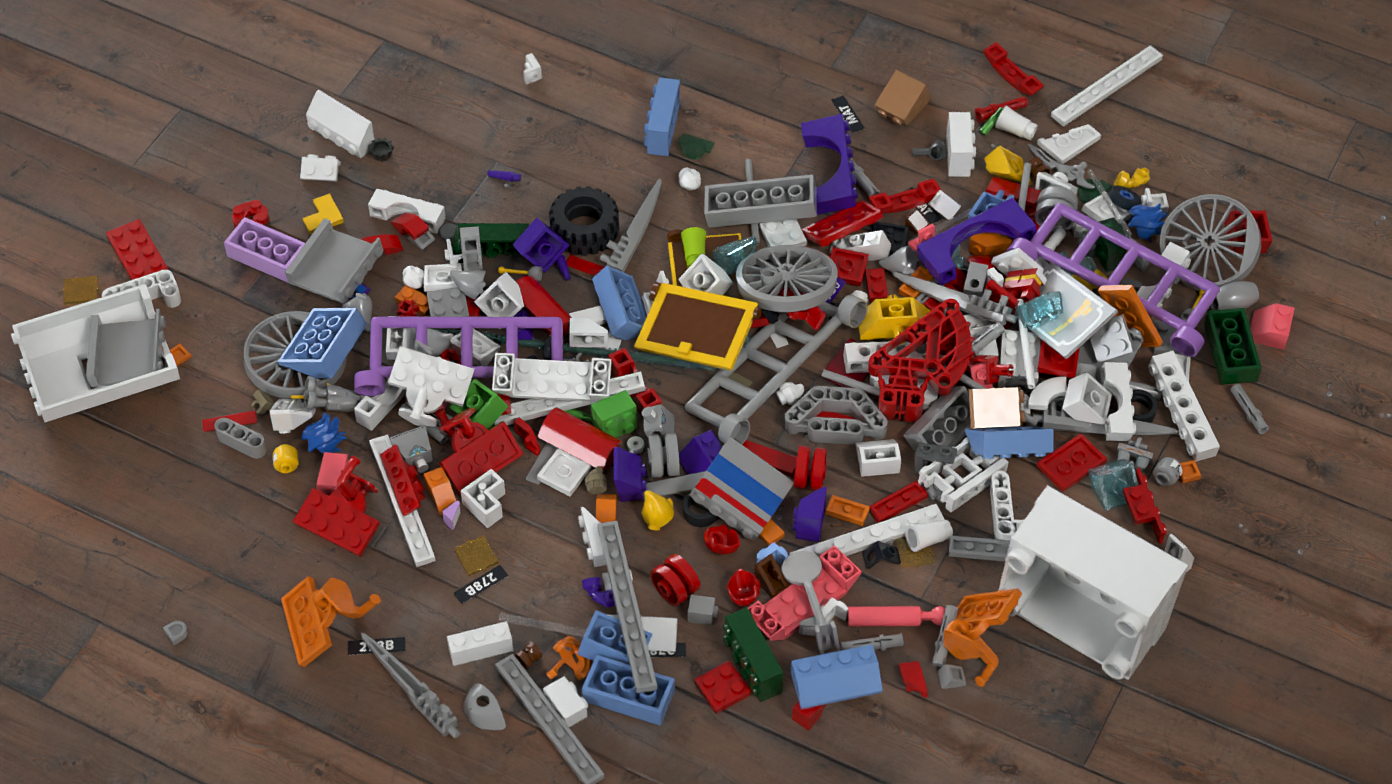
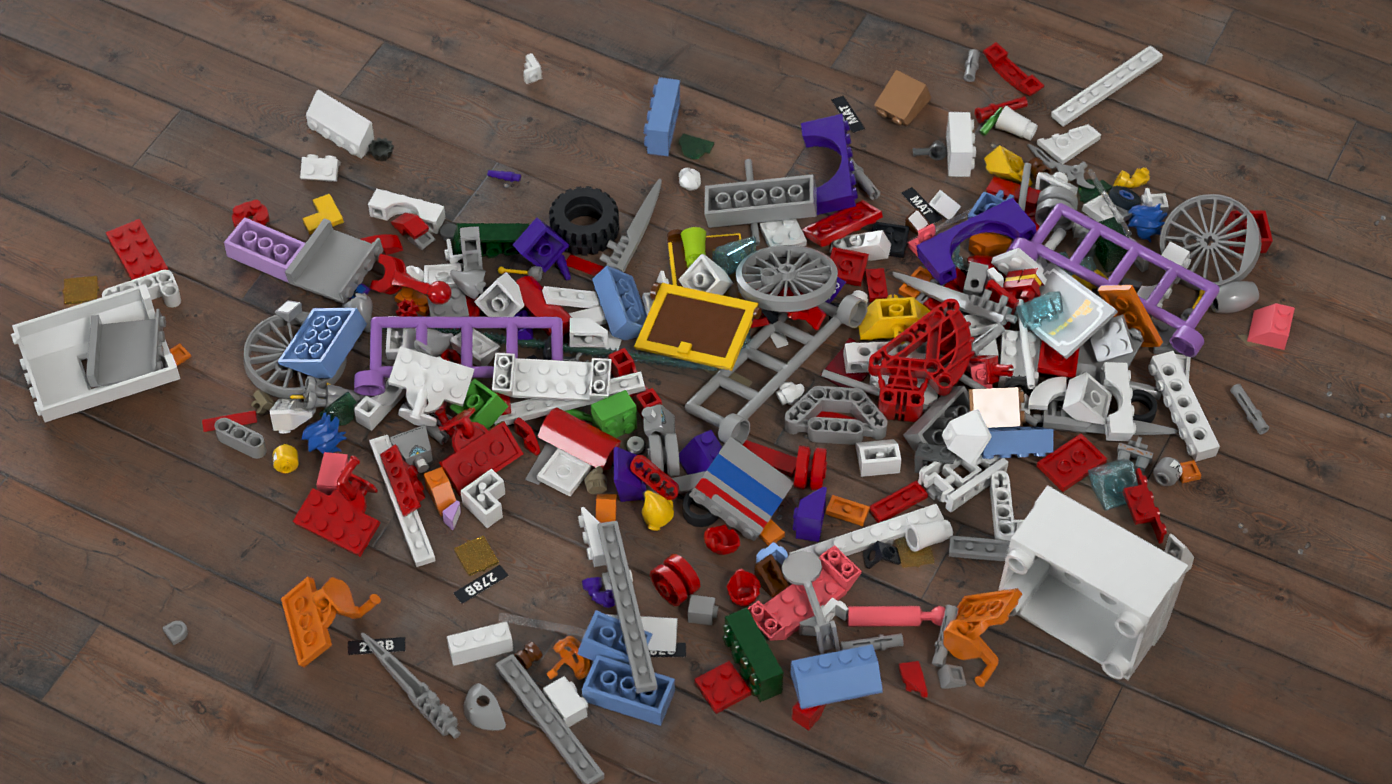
red slope [869,179,942,213] -> none
light grey hat [879,246,920,276] -> none
dark green brick [1204,308,1262,385] -> none
none -> light grey slope [275,300,302,323]
none -> clear green piece [319,392,357,426]
none -> red piece [370,254,452,305]
none -> white tile [542,286,600,308]
none -> red beam [630,455,679,500]
none -> white slope [942,409,992,465]
none -> light grey pin [964,49,980,82]

